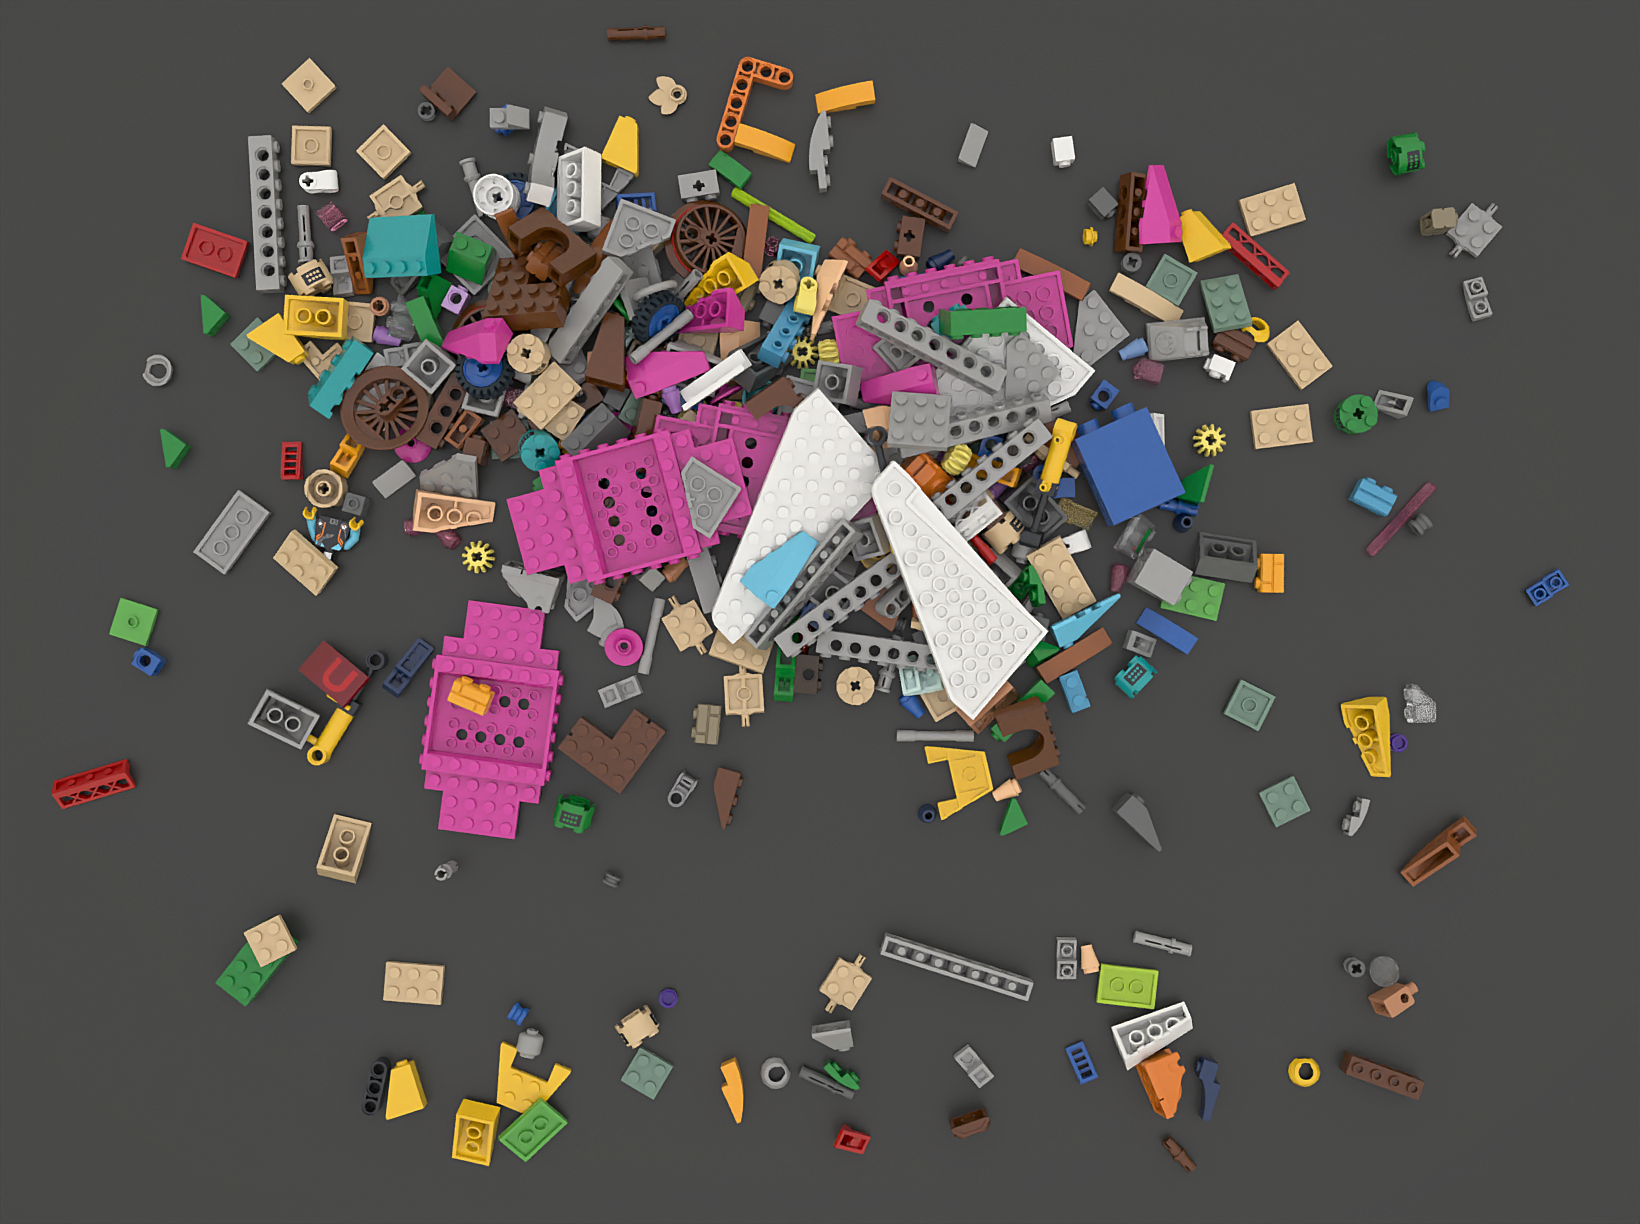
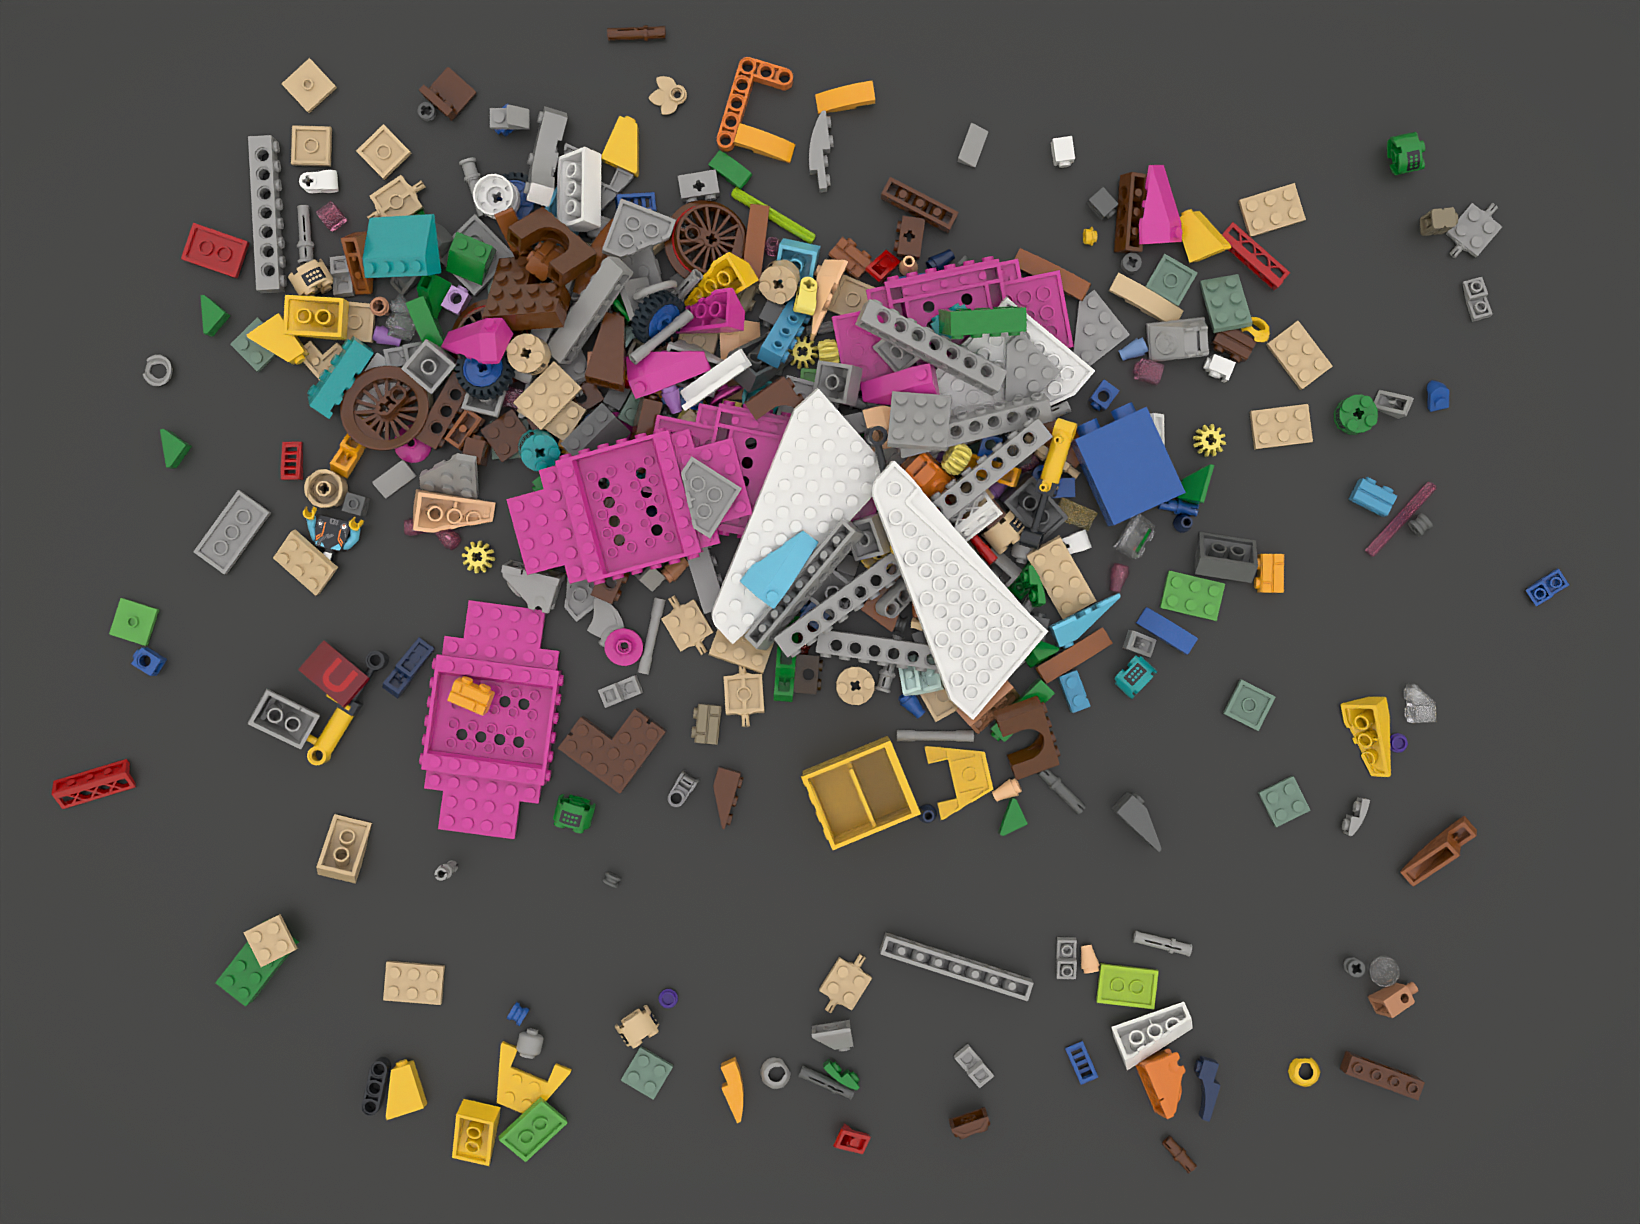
light grey slope [1125,548,1193,605] -> none
none -> yellow container [801,736,921,850]

